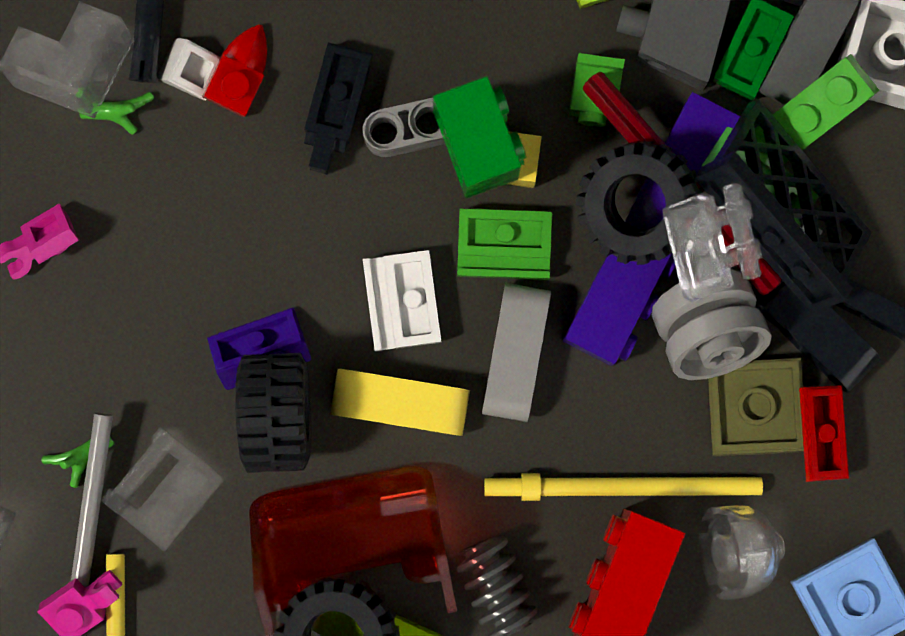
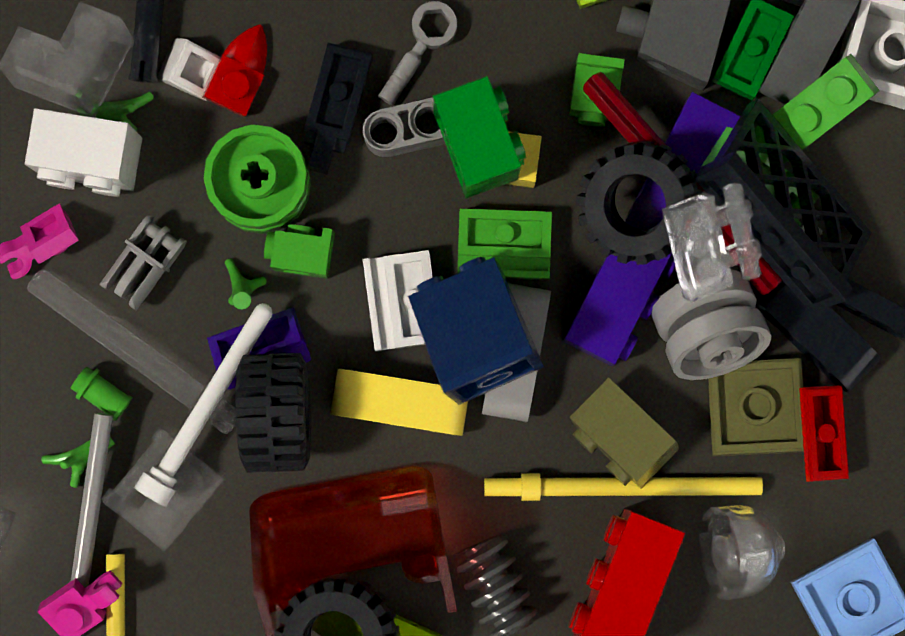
none -> white brick [25,108,142,197]
none -> clear axle [27,270,236,434]
none -> bright green pin [70,366,133,422]
none -> light grey arm [99,214,187,311]
none -> white piece [134,303,272,507]
none -> bright green wheel [203,124,311,234]
none -> bright green bar [225,259,267,310]
none -> bright green brick [264,224,335,279]
none -> light grey piece [378,1,457,106]
none -> dark blue slope [408,257,544,405]
none -> olive brick [569,377,679,489]

